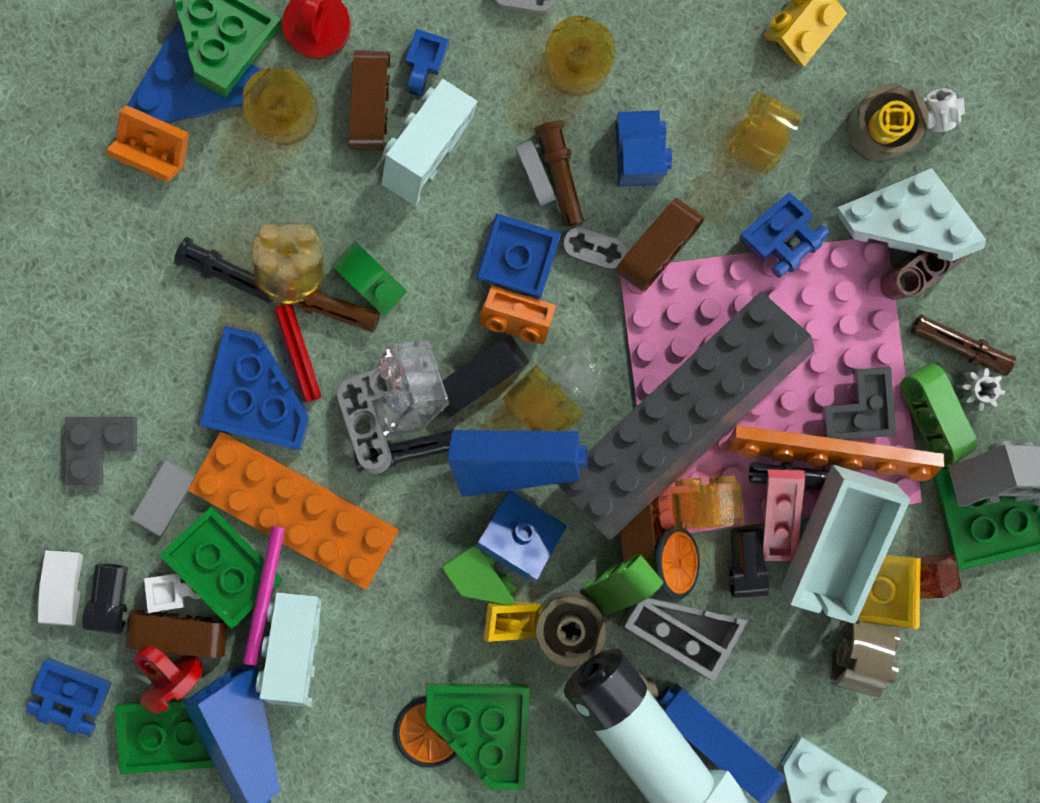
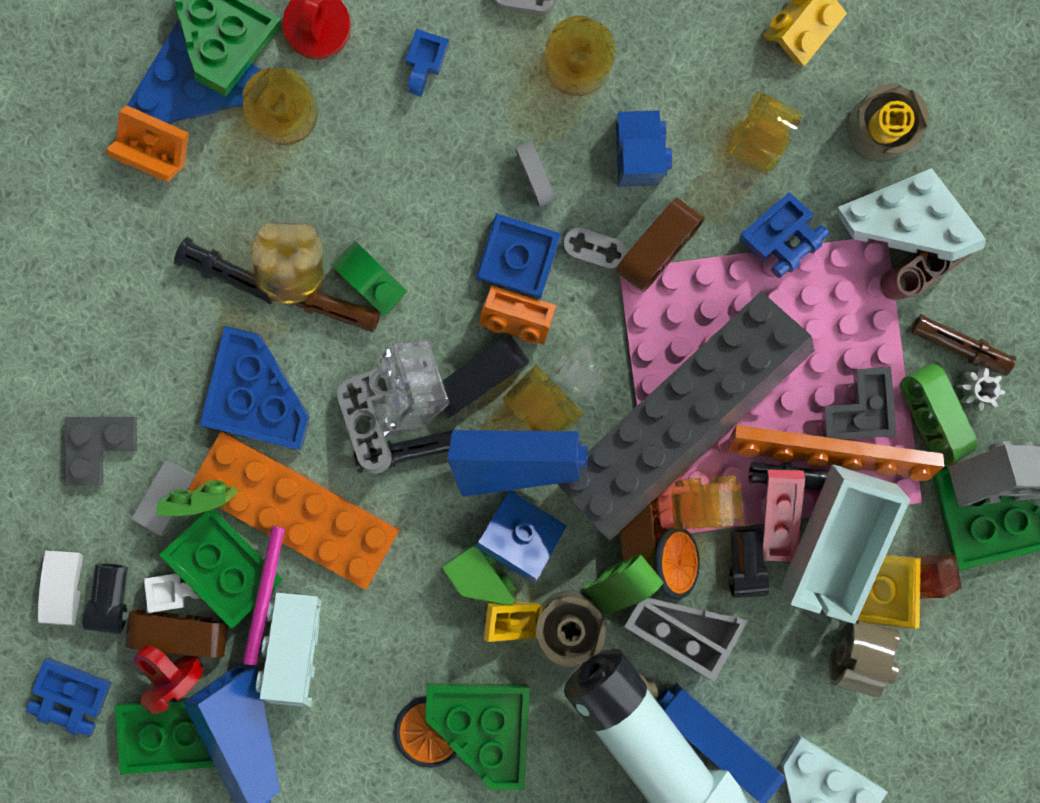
red axle [274,304,321,402] -> none
reddish brown beam [349,50,391,151] -> none
light aqua wedge [381,79,478,207] -> none
reddish brown pin [534,120,585,227] -> none
white gear [923,88,965,132] -> none
none -> bright green slope [157,480,238,516]

